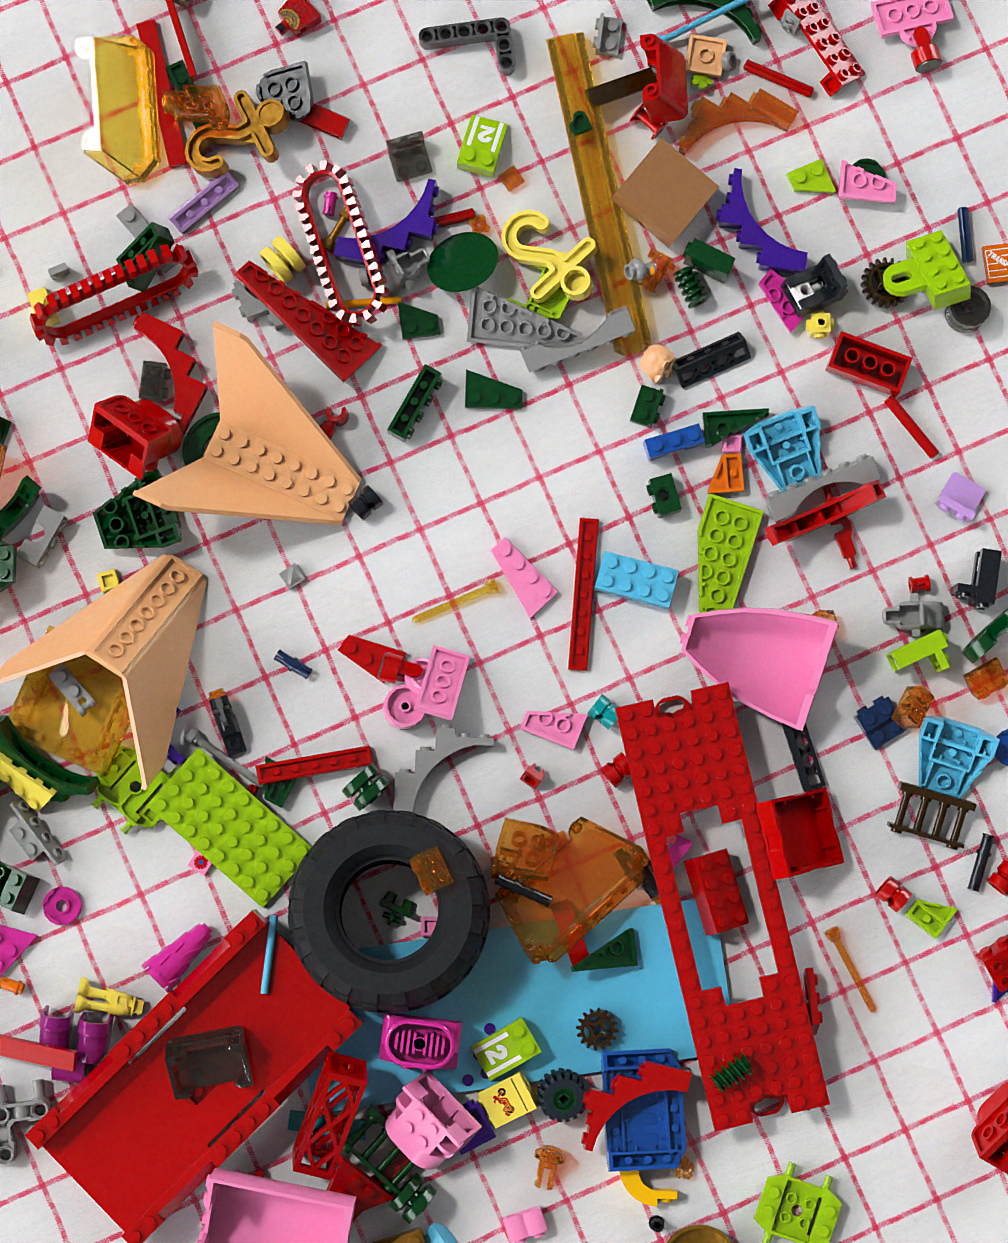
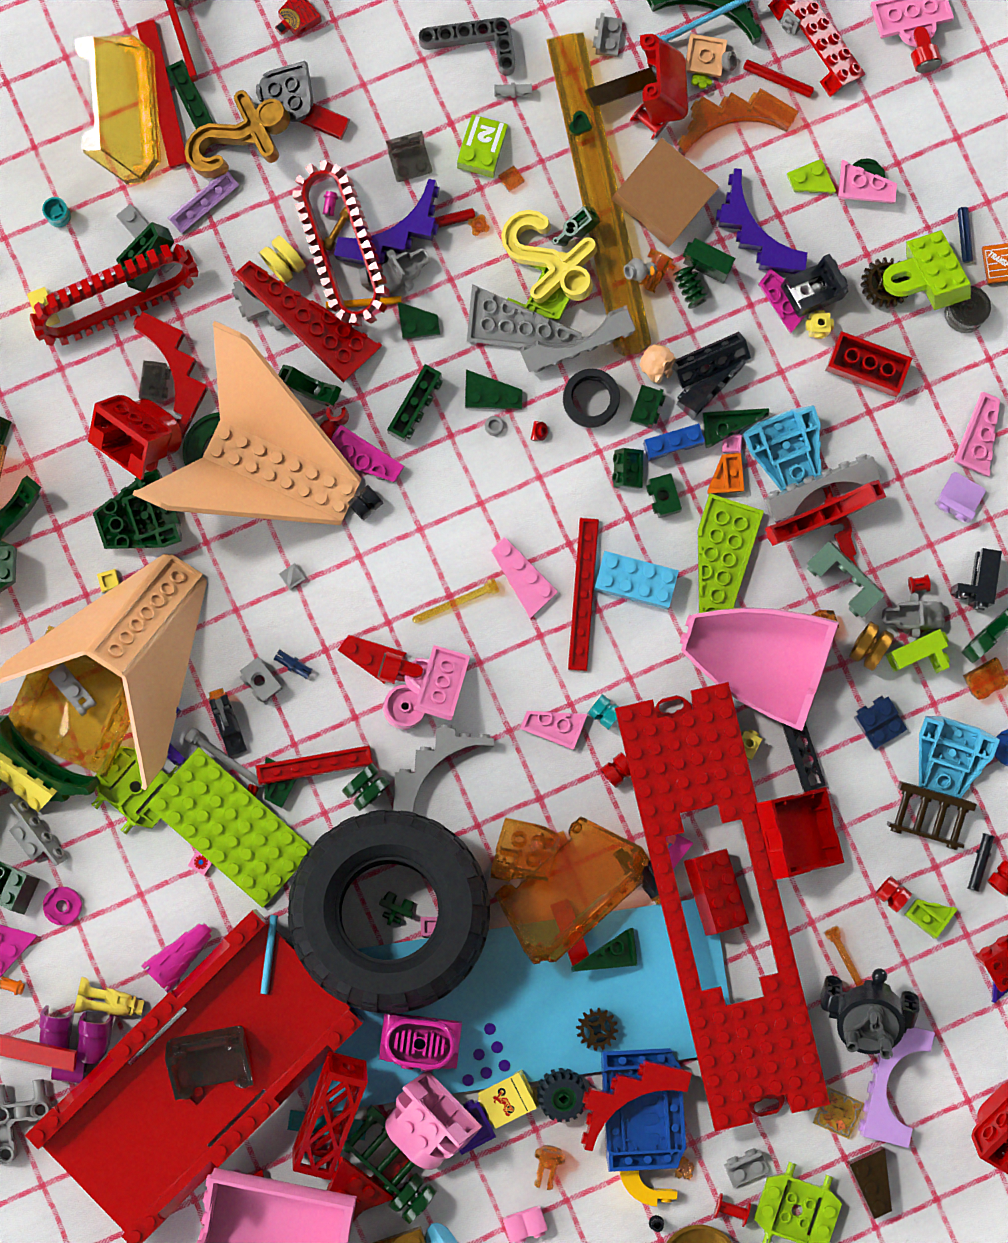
light grey arch [17,505,68,568] -> none
light grey tile [48,263,70,280] -> none
clear orange slope [162,84,230,130] -> none
clear orange bracket [410,846,454,896] -> none
dark green sticker [427,232,498,292] -> none
lime slope [471,1017,542,1081] -> none
black pin [494,873,553,908] -> none
red tile [520,763,545,790] -> none
dark green piece [709,1052,752,1094] -> none
red wing [803,968,823,1035] -> none
red axle [884,395,939,459] -> none
clear orange brick [891,686,934,729] -> none
none -> teal wheel [42,197,71,228]
none -> light grey brick [240,657,283,702]
none -> dark green arch [278,364,342,407]
none -> dark pink wing [331,425,405,482]
none -> light grey tile [485,416,504,436]
none -> light grey pin [494,83,532,98]
none -> red plate [530,421,548,441]
none -> dark green piece [552,206,602,246]
none -> black tyre [563,368,620,428]
none -> dark green bracket [612,448,644,489]
none -> black wedge [676,360,746,420]
none -> red piece [713,1193,751,1227]
none -> light grey bracket [724,1148,769,1187]
none -> light yellow brick [741,729,762,760]
none -> sand green plate [807,540,885,617]
none -> clear yellow tile [812,1087,864,1139]
none -> piece [821,968,920,1059]
none -> dark brown wedge [846,1146,892,1219]
none -> pearl gold wheel [849,621,894,671]
none -> lavender arch [858,1027,935,1148]
none -> bright pink wing [953,392,1000,477]

